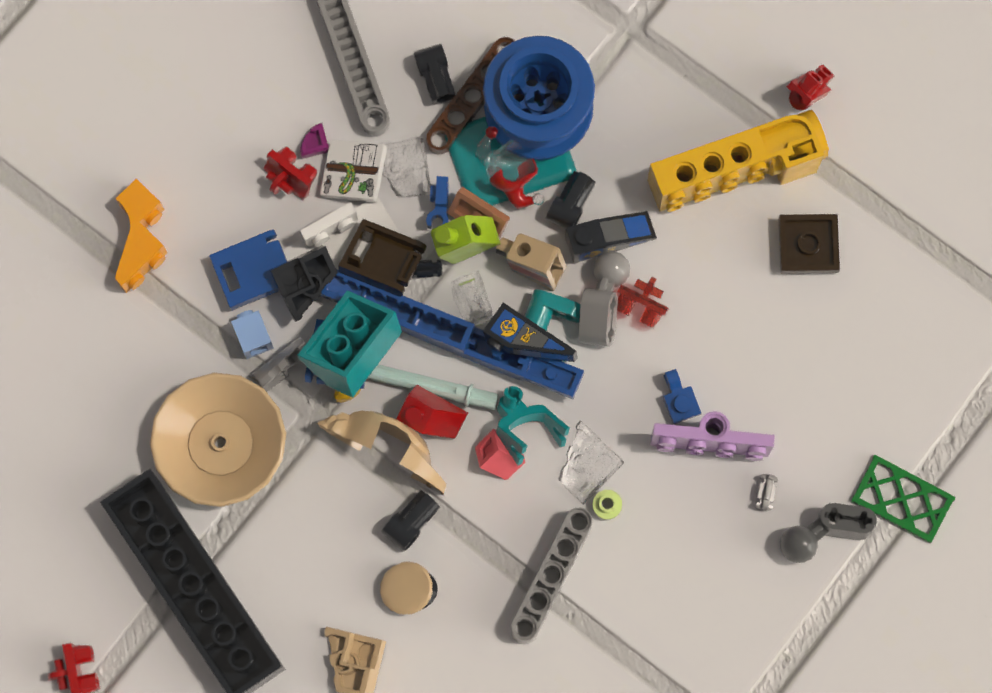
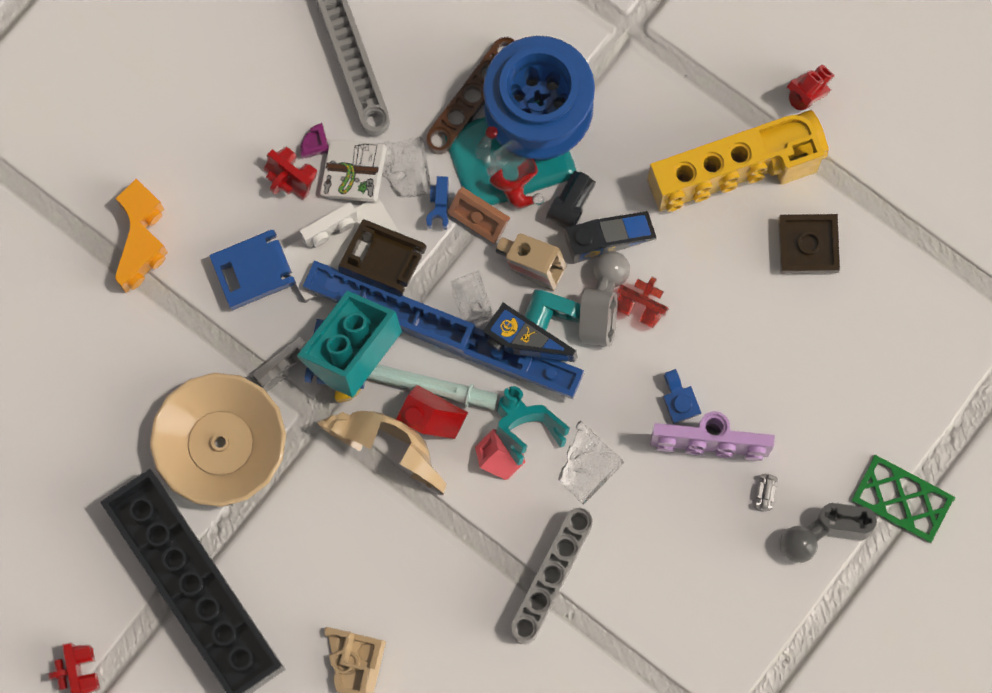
light blue brick [231,310,274,359] -> none
black slope [270,245,338,322] -> none
tan piece [380,562,438,614] -> none
black piece [381,490,440,552] -> none
black piece [412,260,443,278] -> none
black piece [414,44,456,104] -> none
lime torso [431,215,501,264] -> none
yellowish green plate [592,490,622,520] -> none

